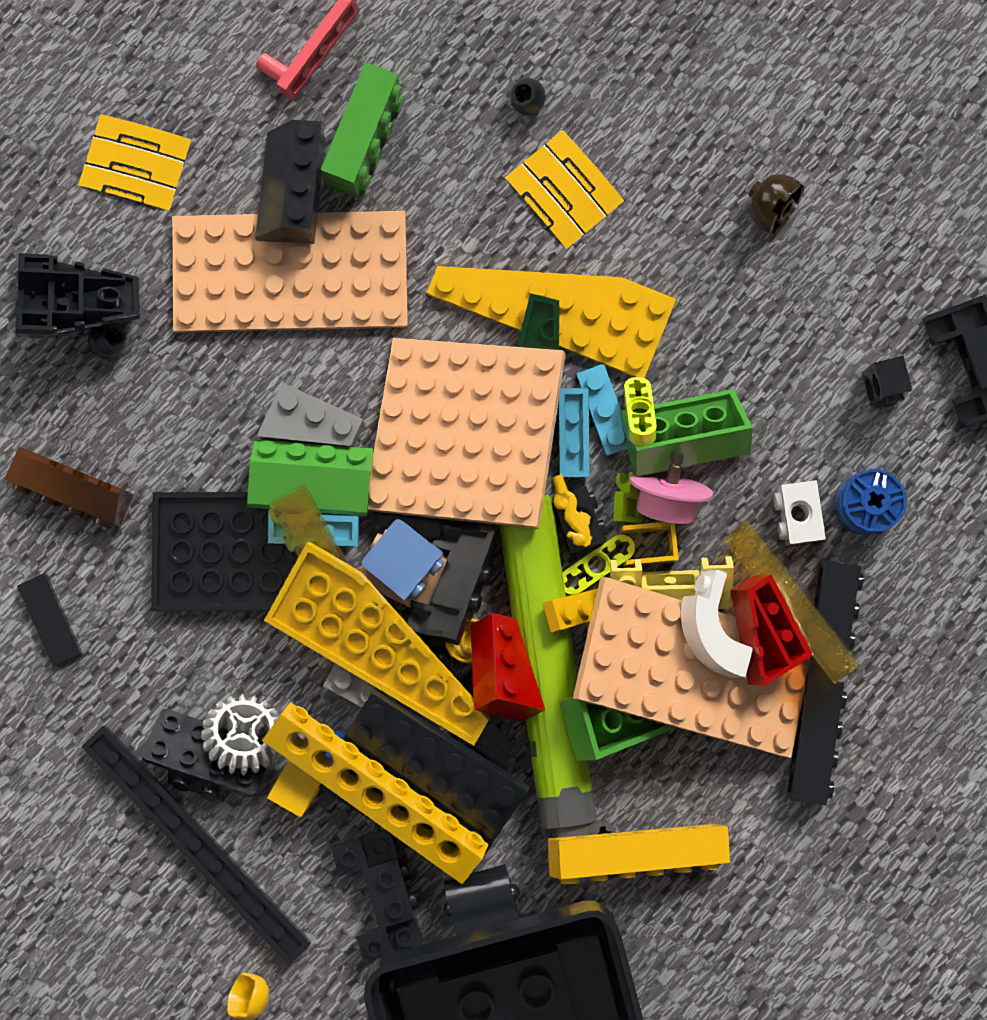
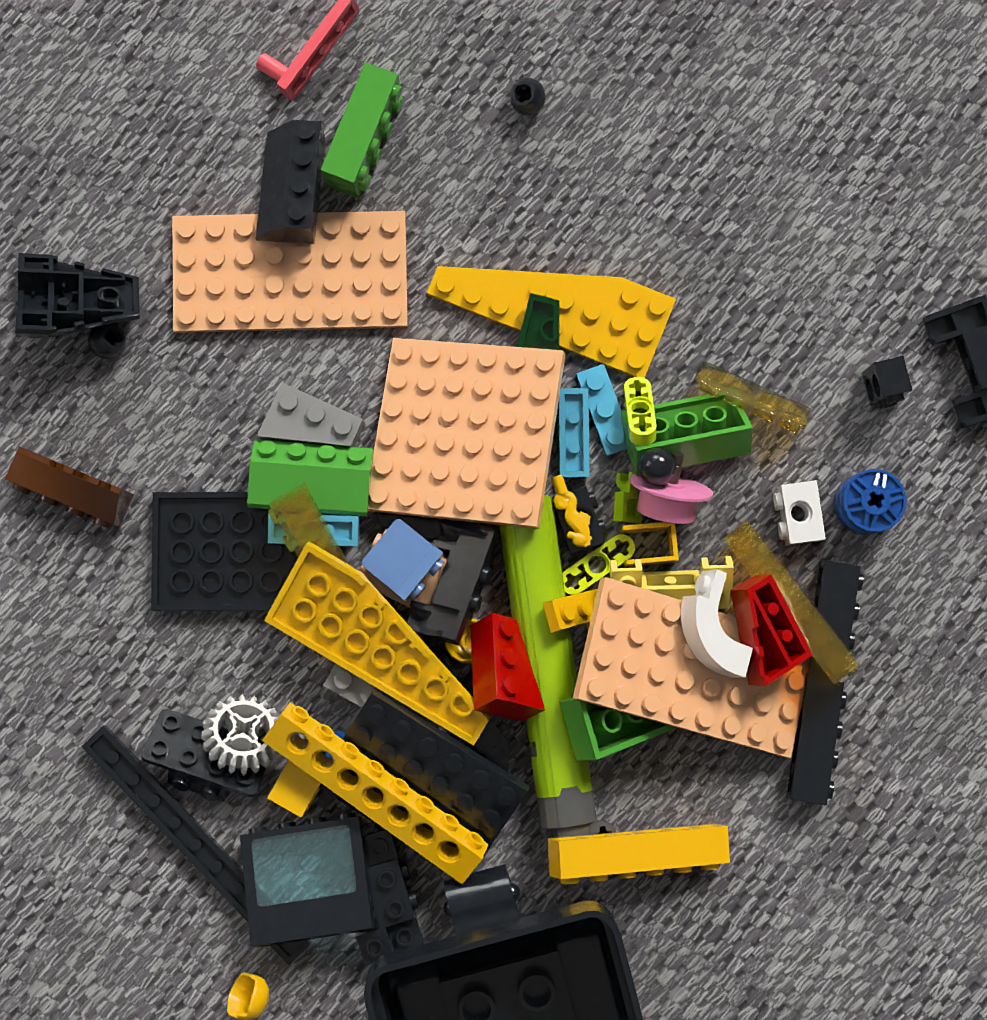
black tile [17,573,83,666] -> none
yellow sticker [78,114,191,211] -> none
yellow sticker [505,130,624,249] -> none
dark brown cylinder [749,174,805,234] -> none
none -> panel [240,813,377,948]
none -> black piece [638,448,676,486]
none -> clear yellow windscreen [696,361,811,434]

